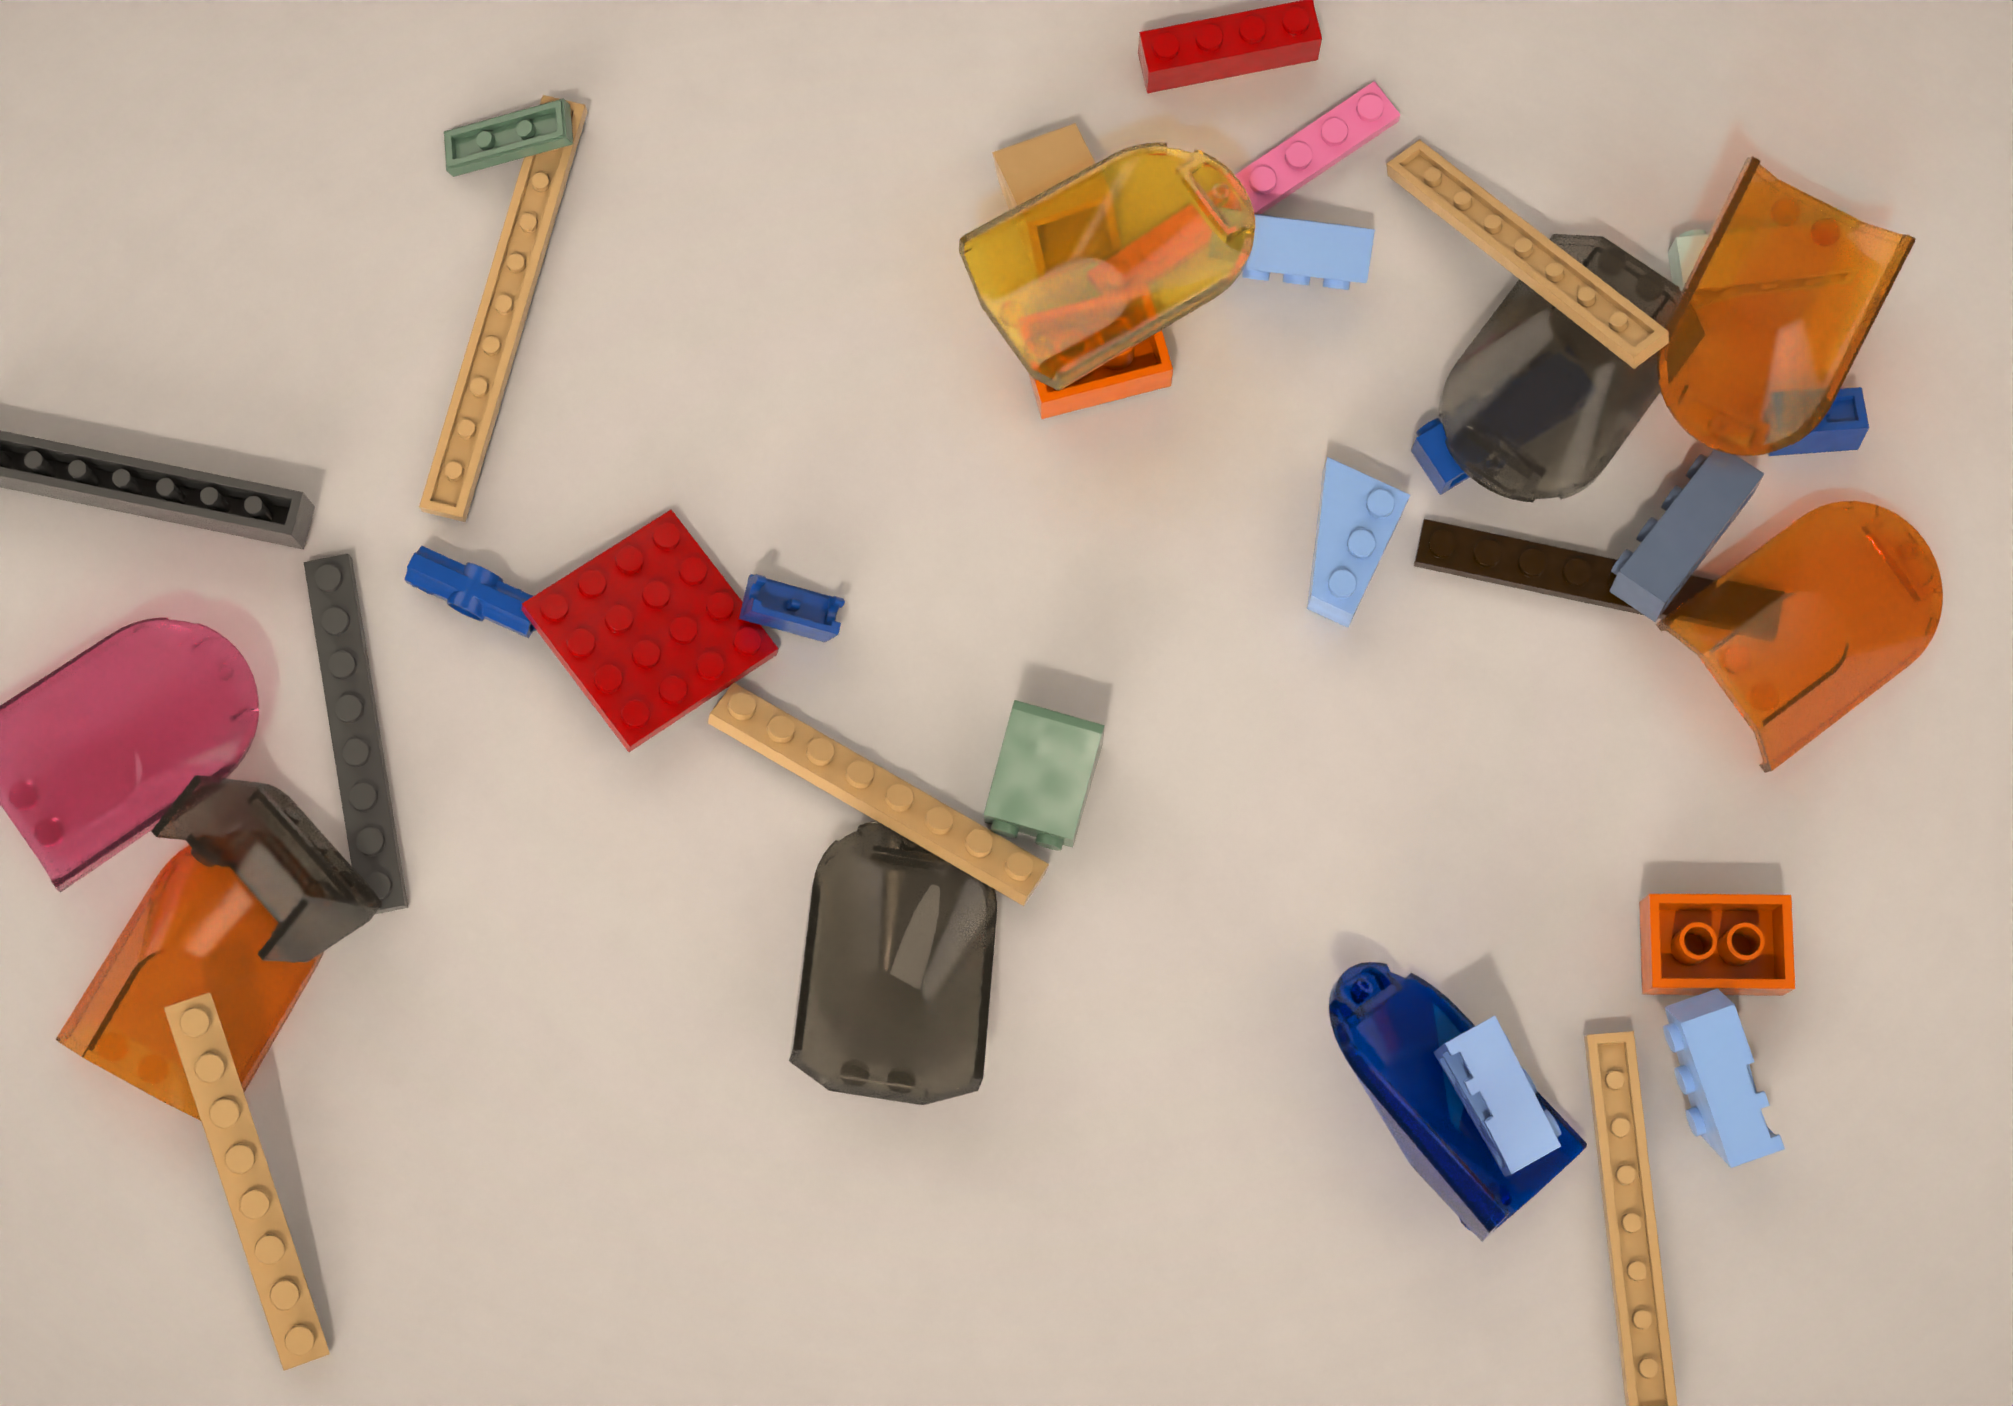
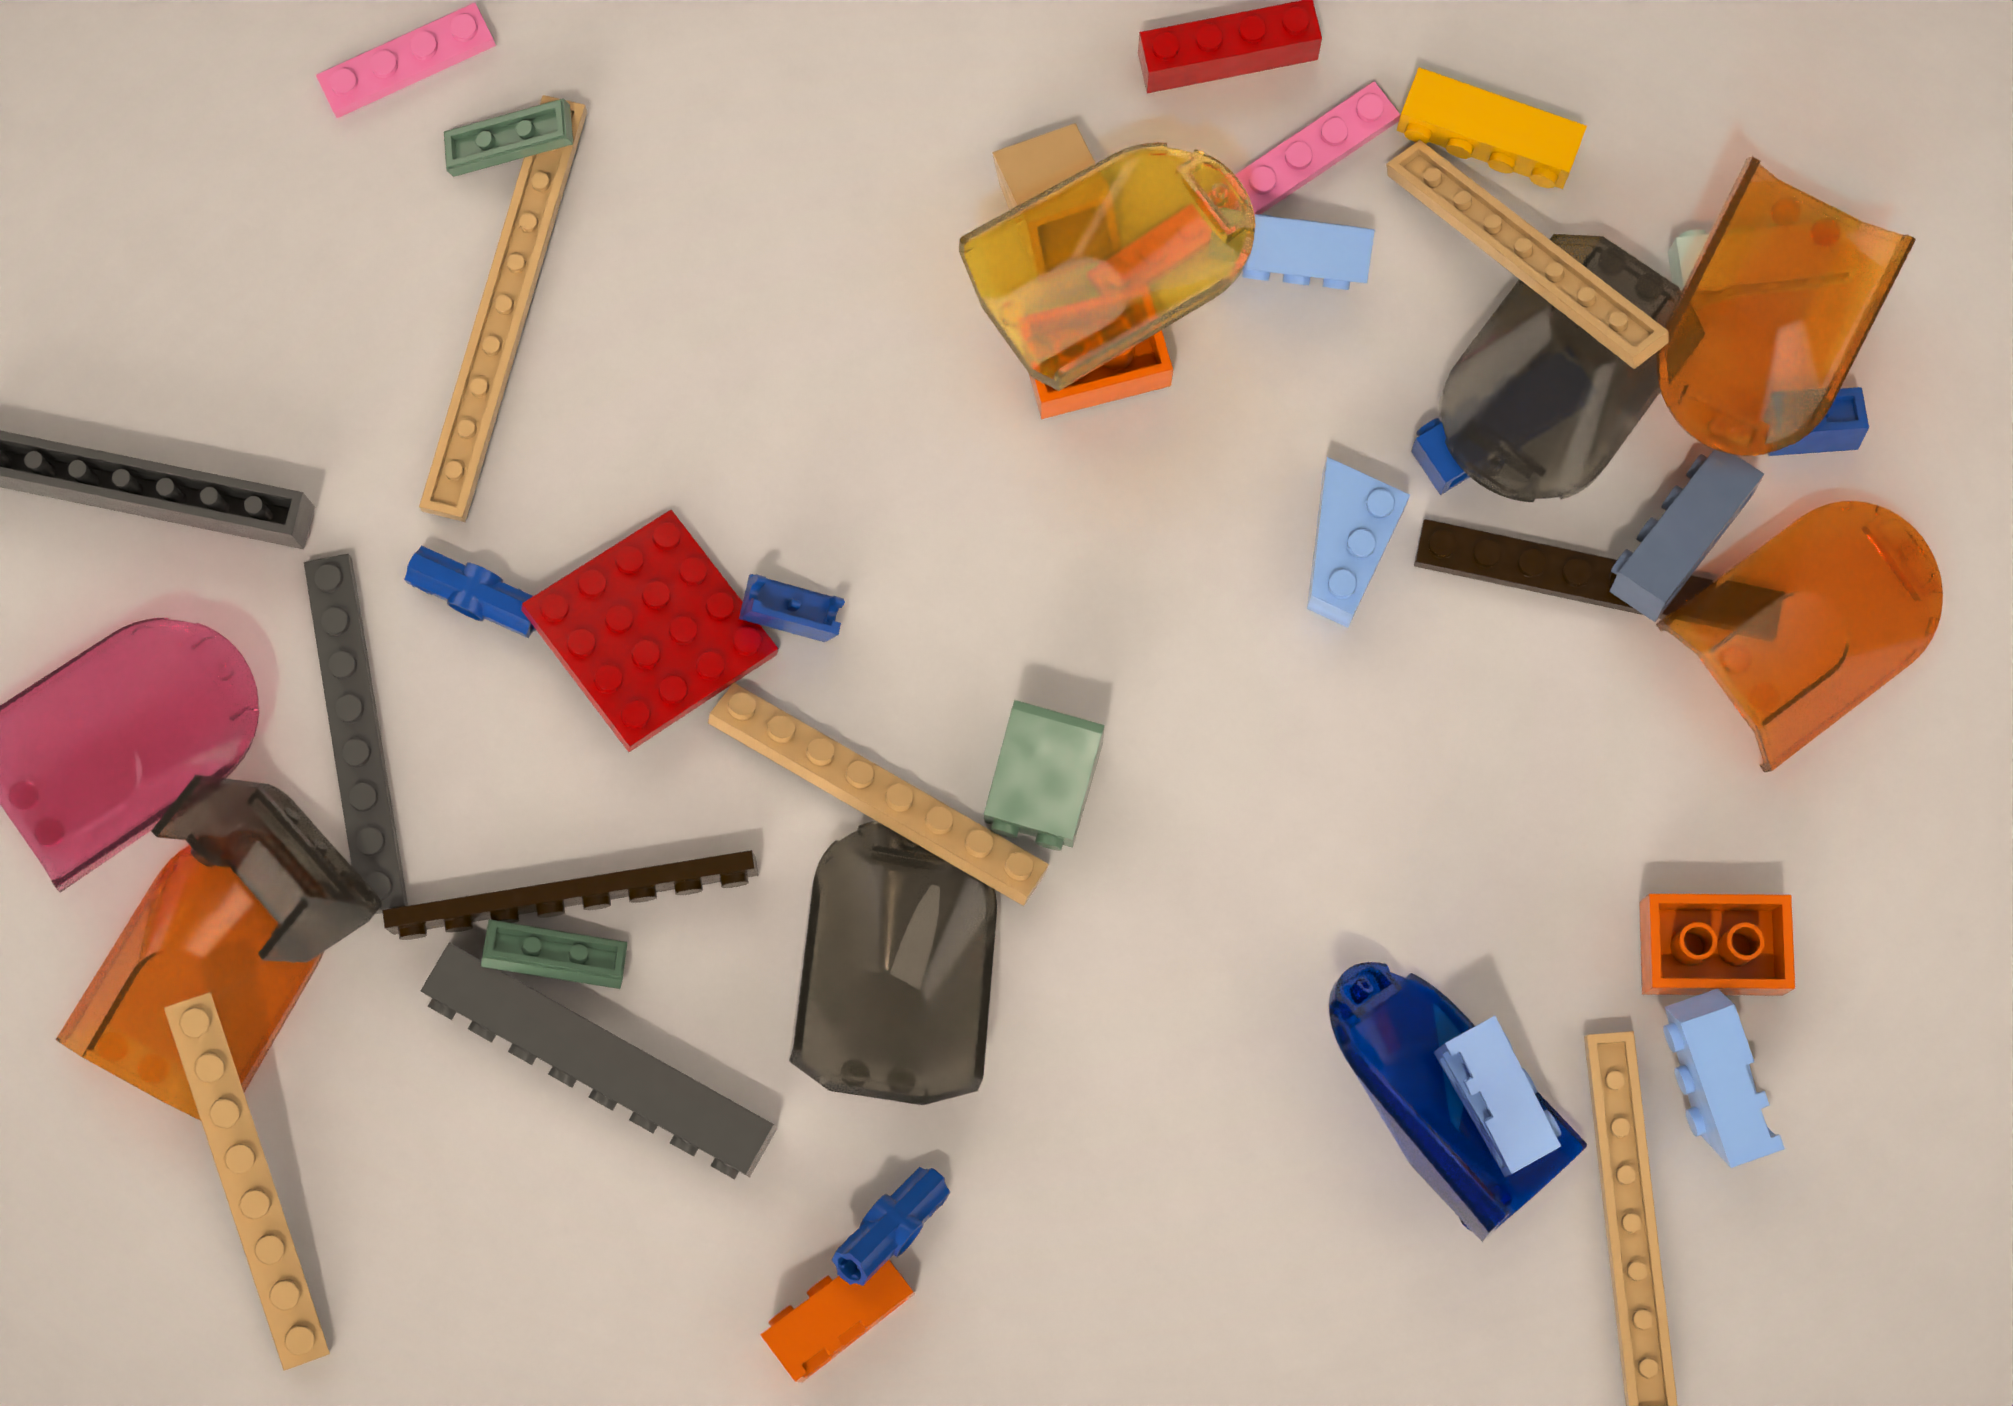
none -> bright pink plate [316,3,496,118]
none -> dark brown plate [382,850,759,940]
none -> dark grey brick [420,942,777,1180]
none -> sand green tile [481,919,627,989]
none -> orange wedge [760,1259,915,1383]
none -> blue piece [832,1167,950,1286]
none -> yellow brick [1396,67,1587,189]

